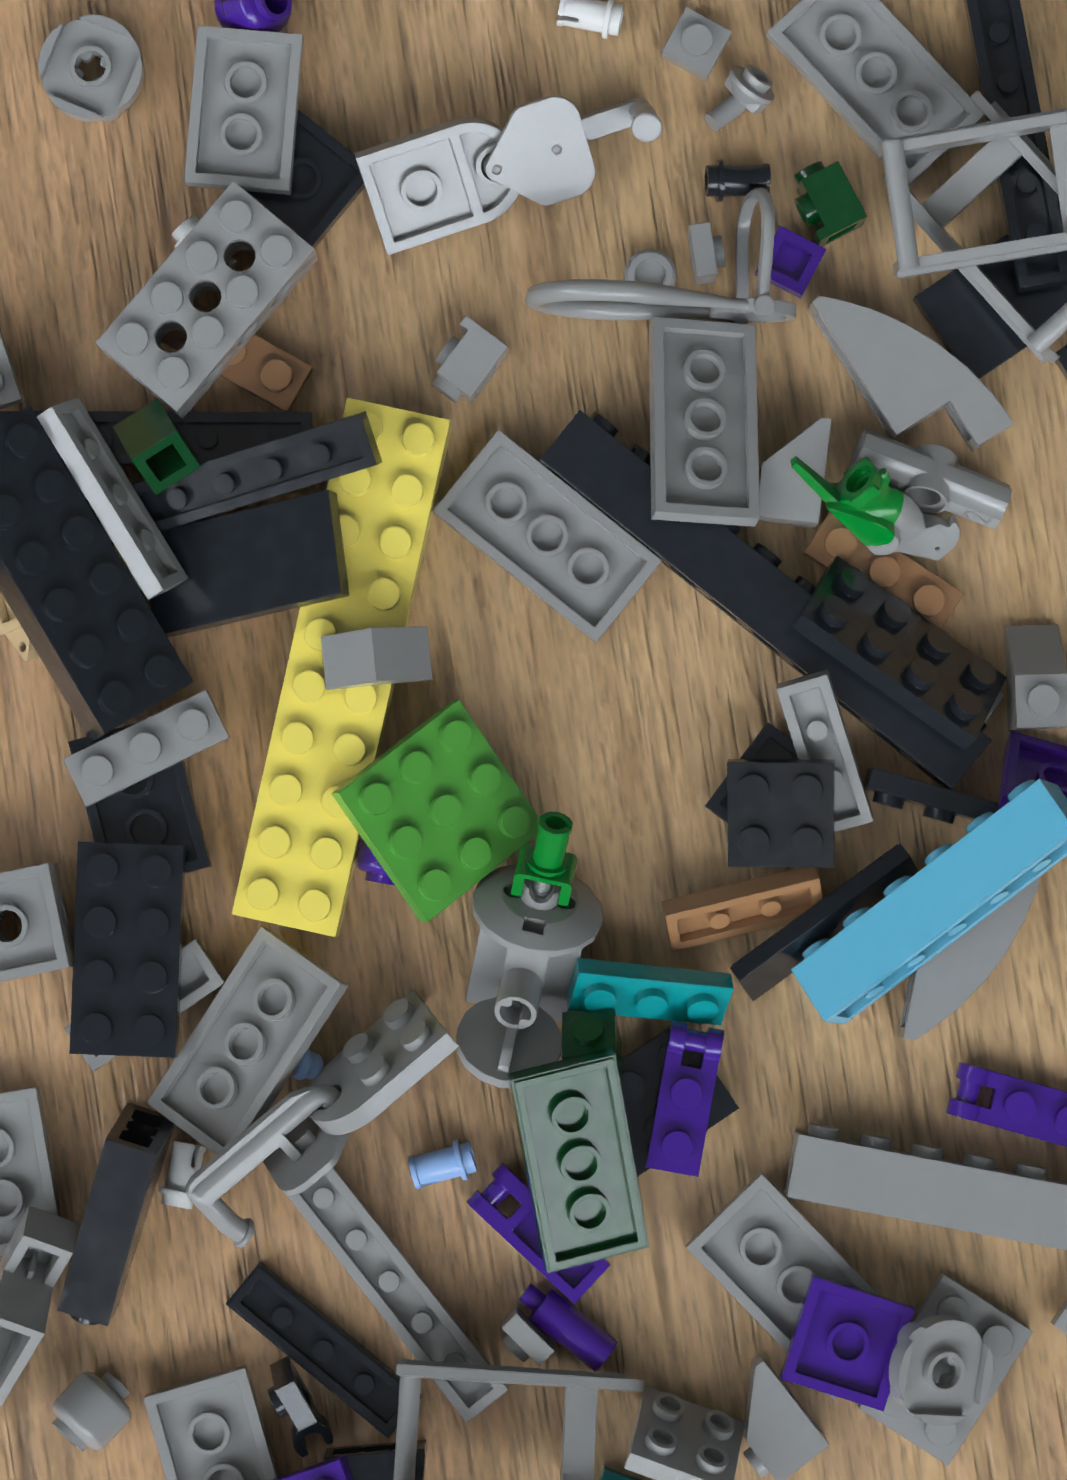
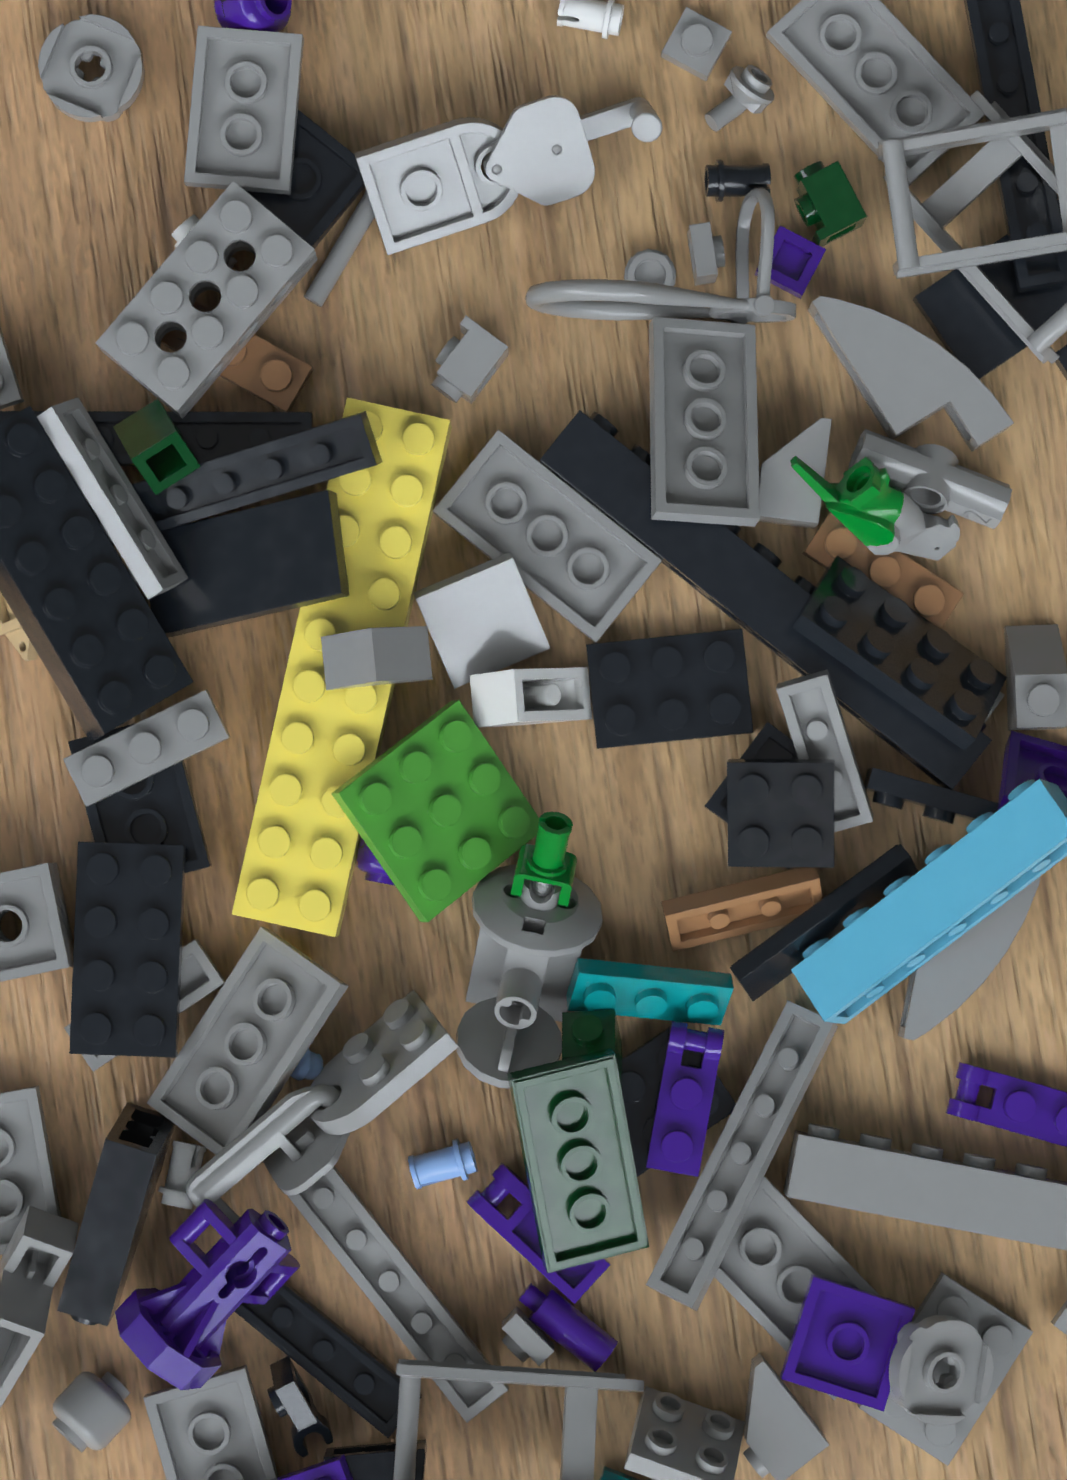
none -> dark purple piece [115,1199,300,1390]
none -> light grey bar [304,191,375,307]
none -> tile [414,552,550,689]
none -> white slope [470,667,592,728]
none -> black plate [586,628,753,749]
none -> light grey plate [646,1001,838,1311]

